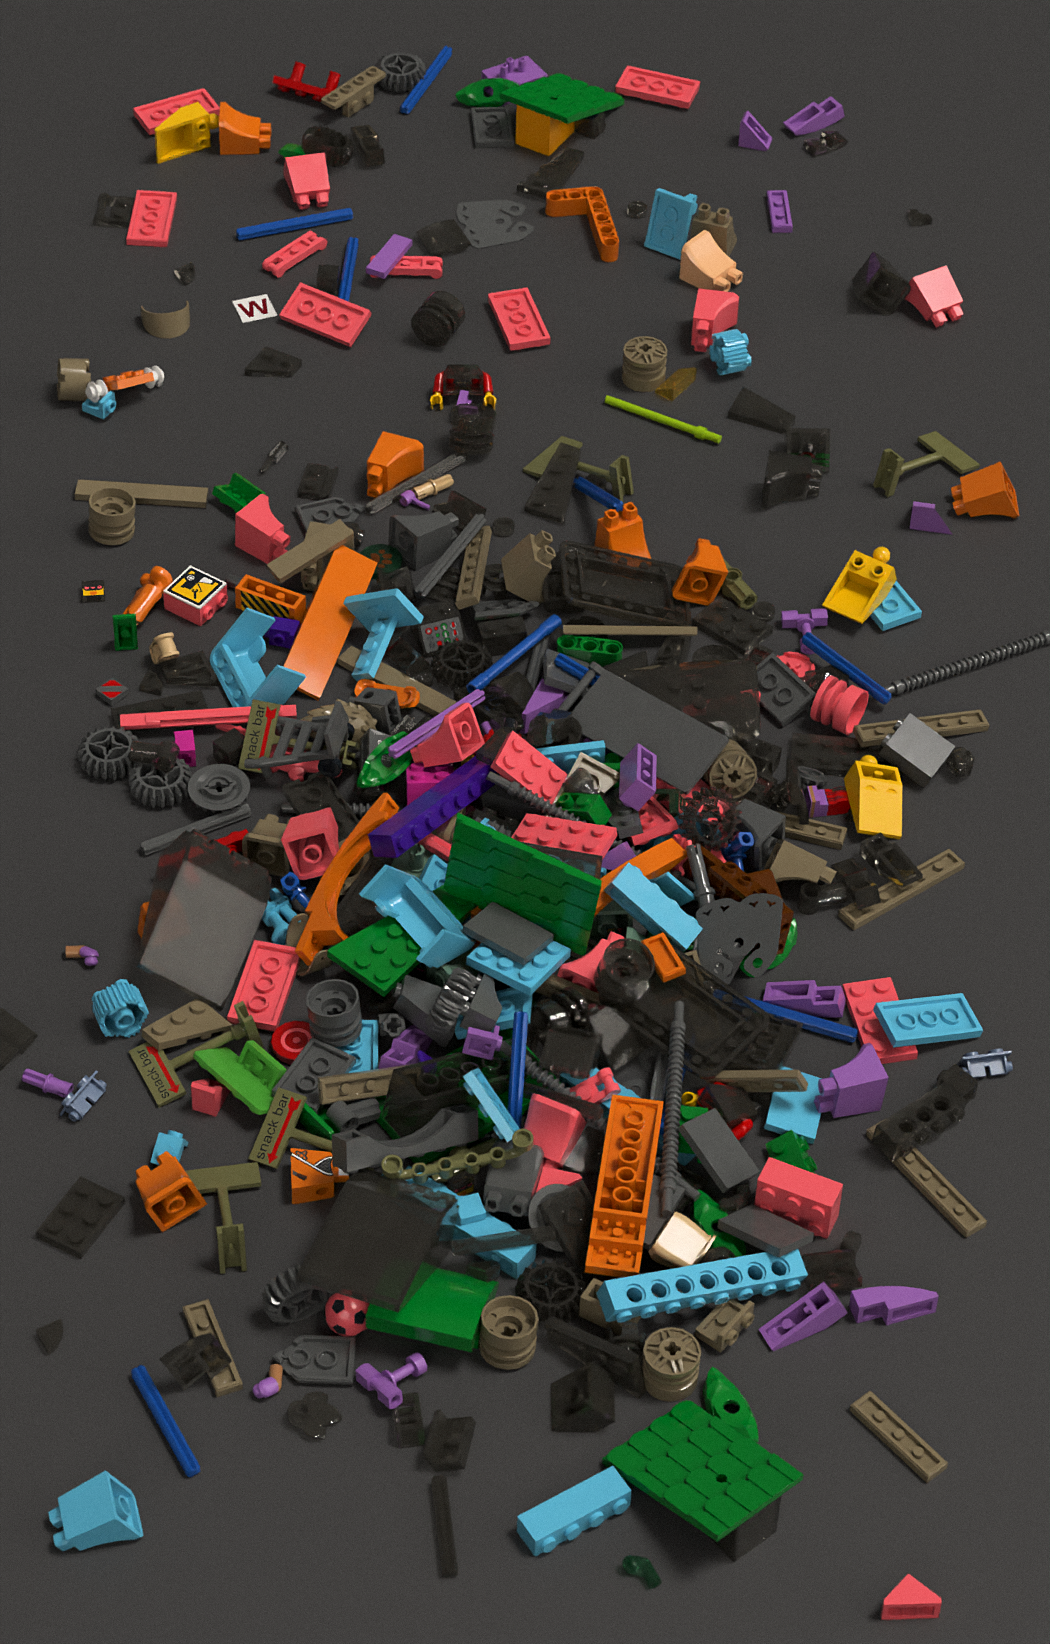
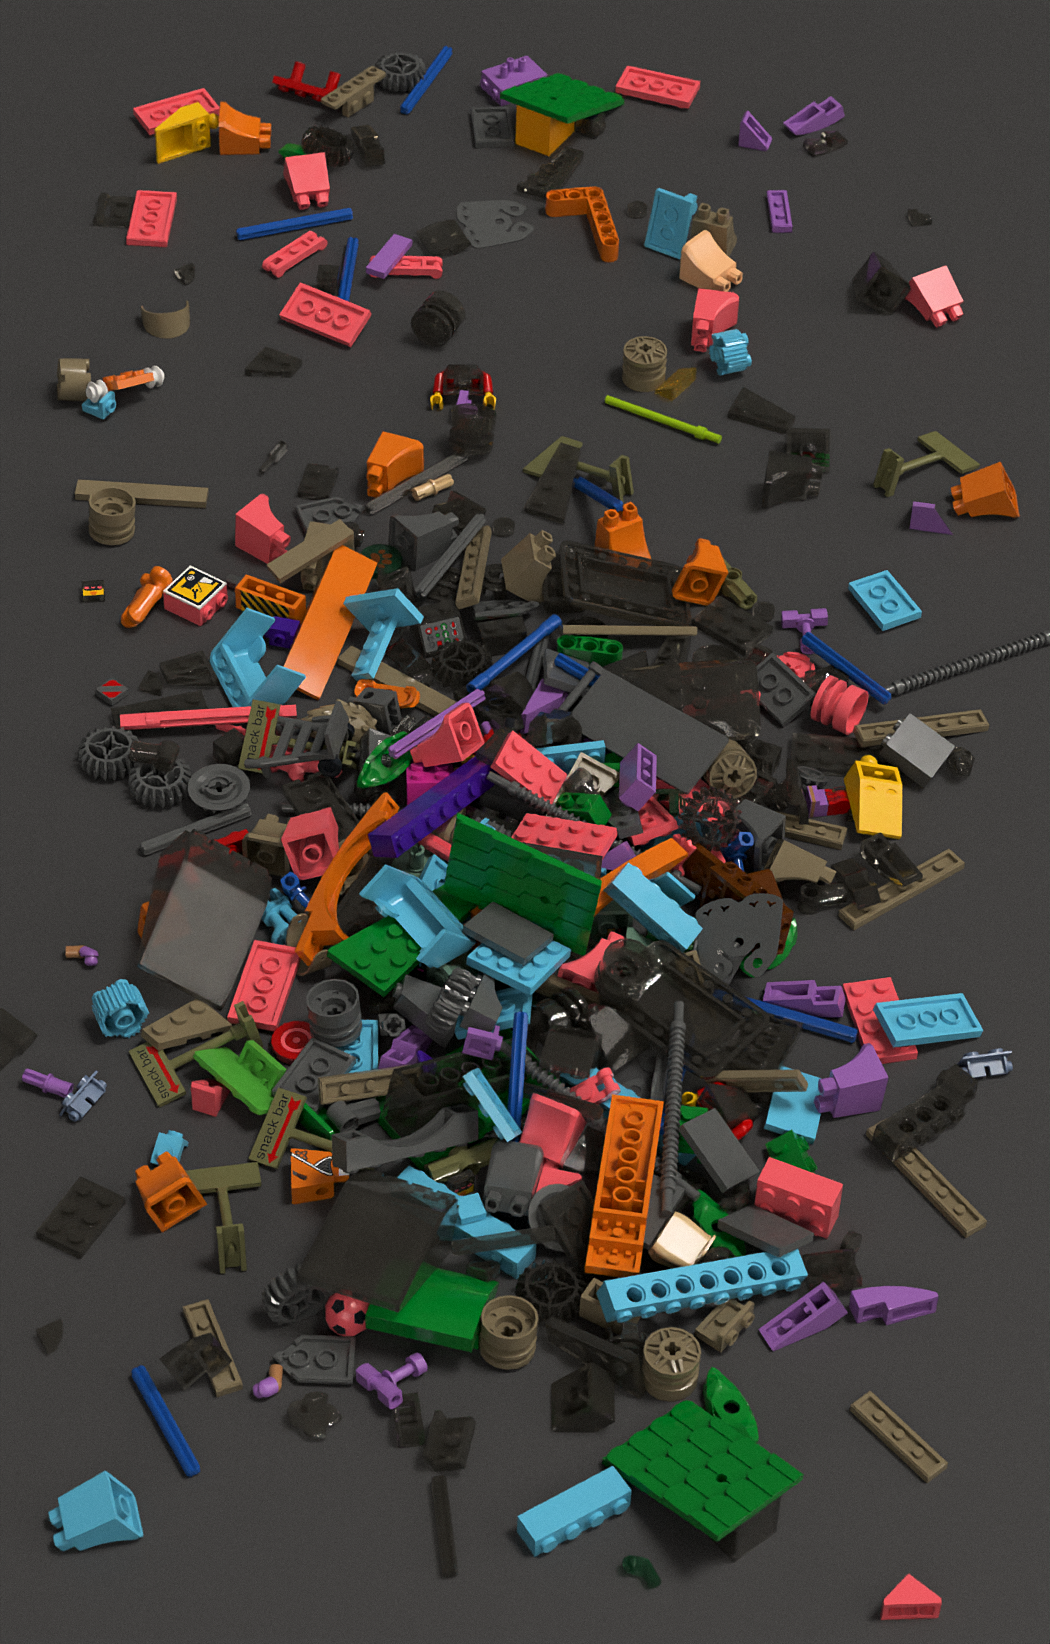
green slope [112,614,138,651] -> none
tan piece [149,632,180,665] -> none
dark pink brick [170,730,196,767] -> none
green bracket [212,473,265,513] -> none
white sticker [232,294,277,323] -> none
olive bar [381,1129,534,1184] -> none
medium lavender hand [399,490,430,510] -> none
green piece [455,78,519,108] -> none
coral plate [488,287,550,351] -> none
orange tile [641,932,686,983] -> none
dark grey pin [685,844,716,916] -> none
yellow slope [822,547,897,624] -> none

